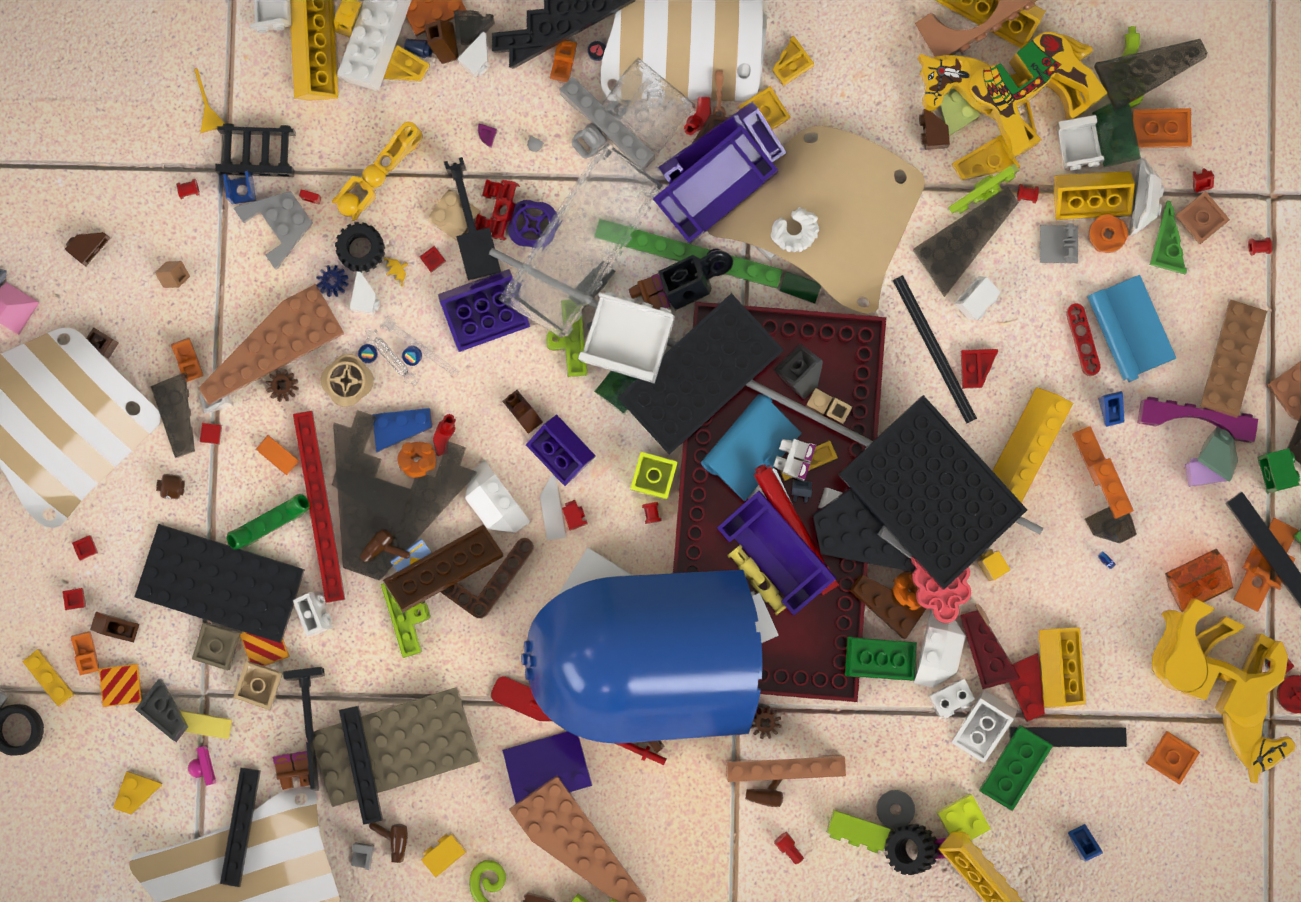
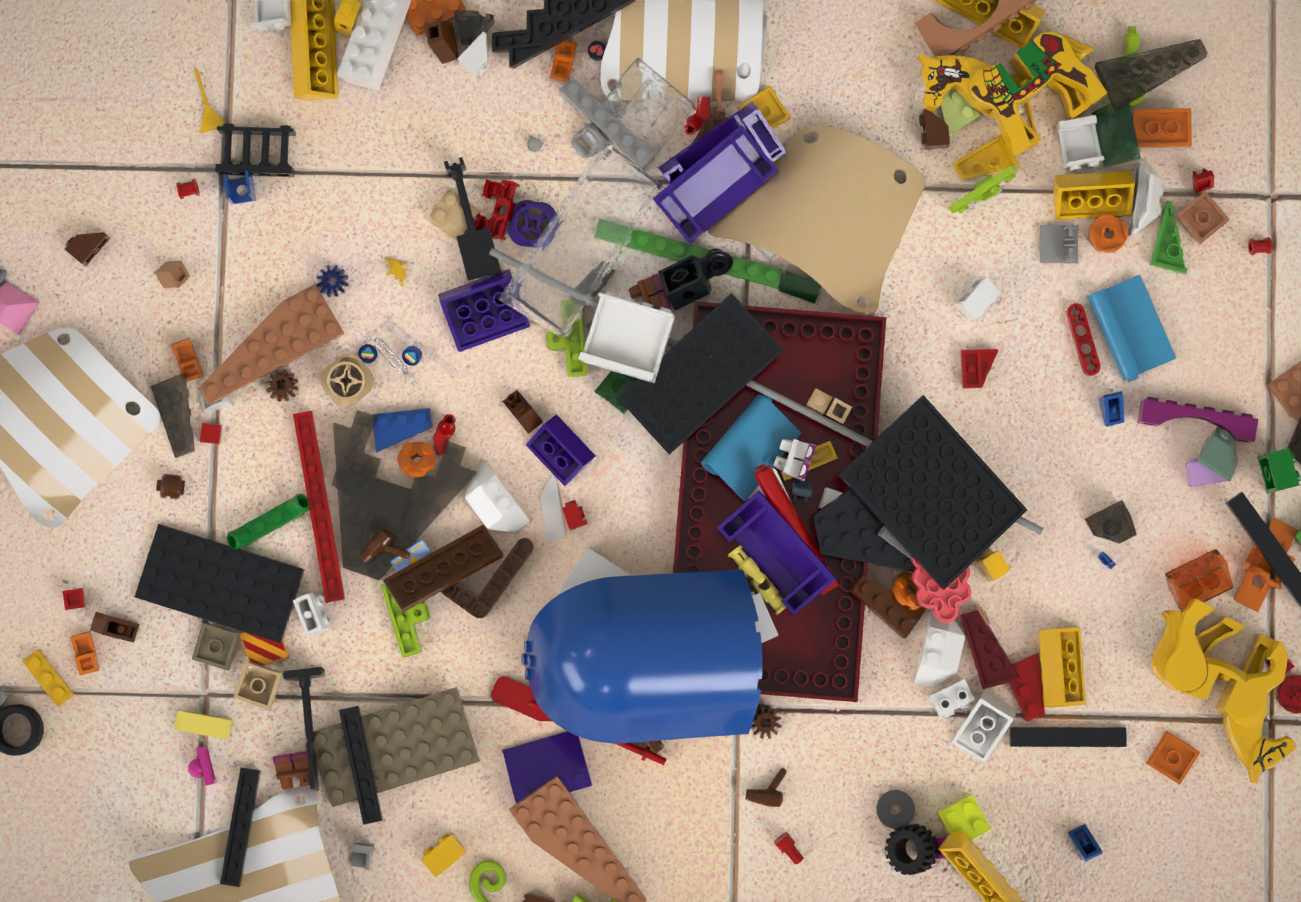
red tile [72,535,98,561] -> none
reddish brown slope [86,327,119,359] -> none
tile [99,664,142,707] -> none
yellow wing [113,771,163,815] -> none
dark grey wing [135,679,188,743] -> none
light grey wing [233,191,313,270] -> none
orange slope [256,435,299,475] -> none
red tile [299,189,321,205] -> none
yellow piece [332,122,423,221] -> none
black tyre [335,222,385,273] -> none
white slope [350,271,380,315] -> none
reddish brown piece [369,822,408,863] -> none
yellow wing [383,45,430,82] -> none
dark blue cone [404,39,433,59] -> none
red tile [419,246,446,273] -> none
magenta tile [478,123,497,148] -> none
neon yellow brick [630,452,678,500] -> none
red bush [642,502,662,524] -> none
nougat arch [726,755,846,782] -> none
white piece [771,207,819,253] -> none
yellow wing [772,35,814,86] -> none
dark grey slope [773,343,823,399] -> none
lime brick [826,809,890,853] -> none
green tile [845,637,917,681] -> none
black sticker [893,275,977,424] -> none
clear smoke wing [913,187,1019,297] -> none
green tile [979,725,1053,811] -> none
yellow slope [992,387,1074,503] -> none
red bush [1017,184,1039,204] -> none
orange bracket [1072,426,1134,519] -> none
medium nougat plate [1200,300,1267,418] -> none

